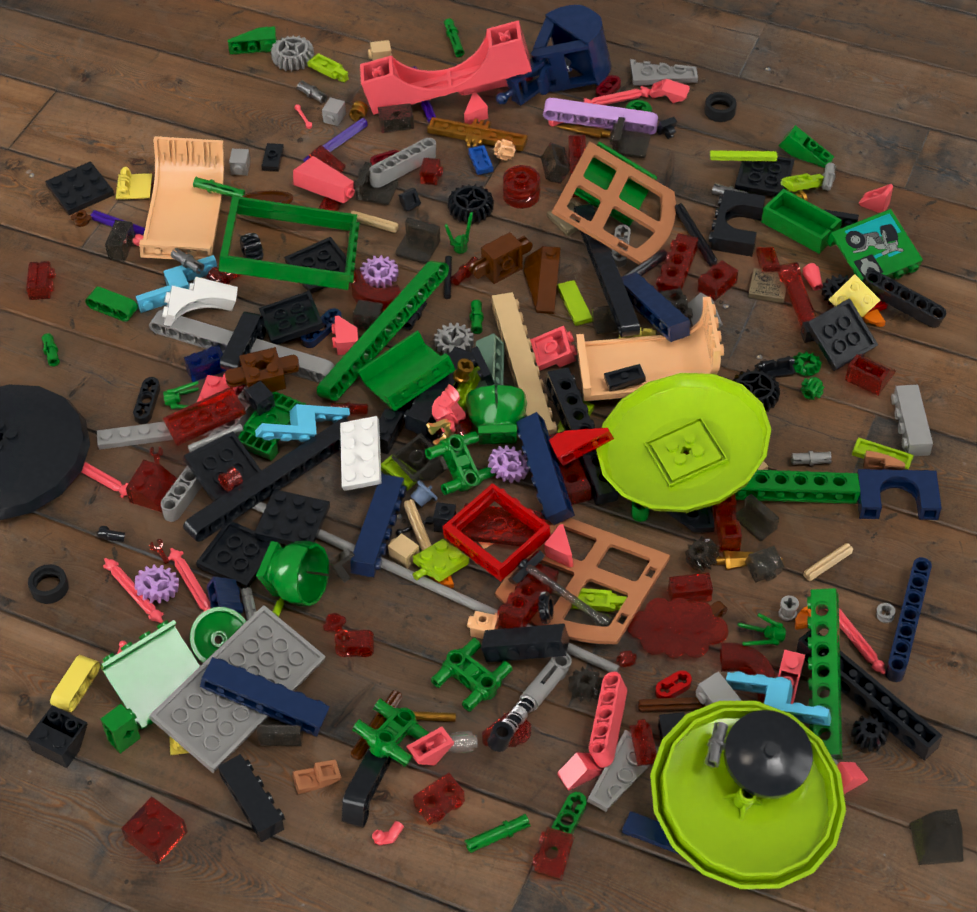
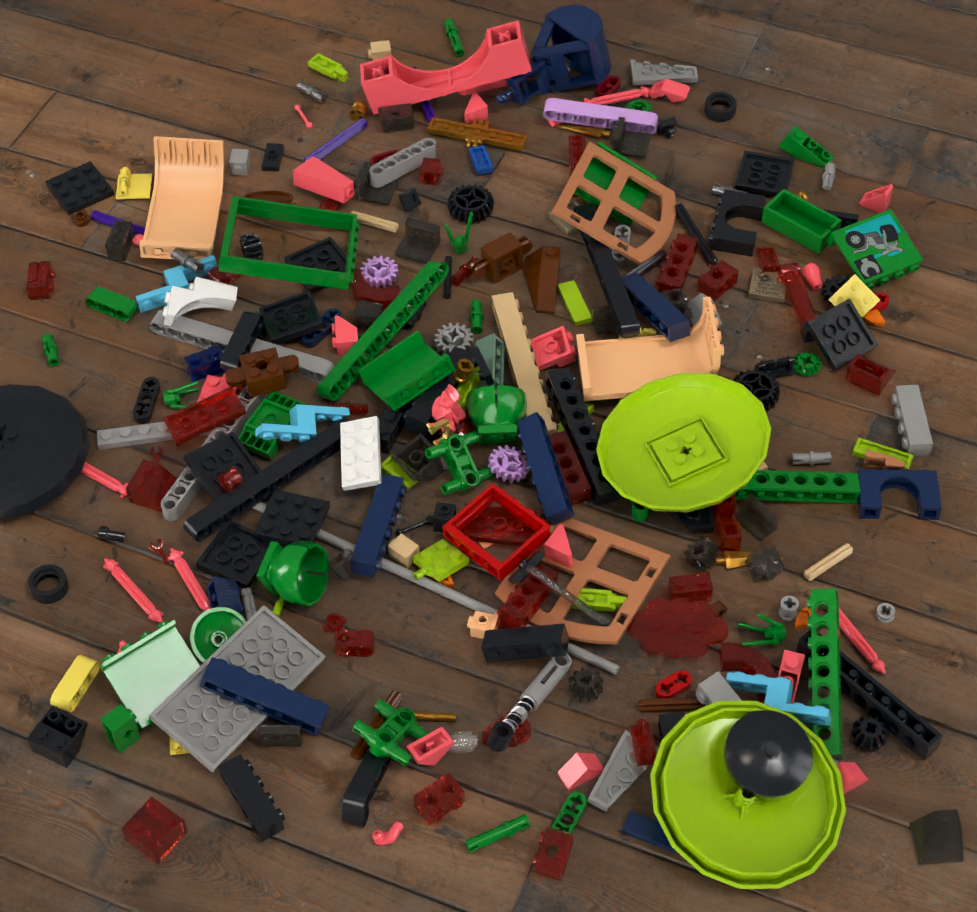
lavender gear [135,565,179,603] -> none
light grey piece [187,424,243,452] -> none
green pin [193,177,245,197] -> none
green slope [228,26,277,54] -> none
black brick [245,381,275,415] -> none
light grey gear [271,35,314,72] -> none
nougat slope [292,760,341,794] -> none
clear red plate [309,145,346,173] -> none
light grey brick [322,98,346,126] -> none
tan axle [404,499,431,551] -> none
sand blue piece [410,480,438,507] -> none
green piece [431,638,513,712] -> none
light nougat gear [493,139,516,161] -> none
clear red wheel [503,165,540,209] -> none
black gear [538,591,554,624] -> none
clear smoke brick [541,143,571,184] -> none
red slope [549,428,614,466] -> none
coral beam [589,671,627,768] -> none
black plate [604,364,646,391] -> none
clear red plate [616,651,637,667] -> none
flat silver pin [705,722,728,768] -> none
lime axle [710,150,777,161] -> none
lime hinge [781,173,824,192] -> none
green gear [800,377,825,400] -> none
black beam [862,270,946,328] -> none
dark blue beam [885,557,932,682] -> none

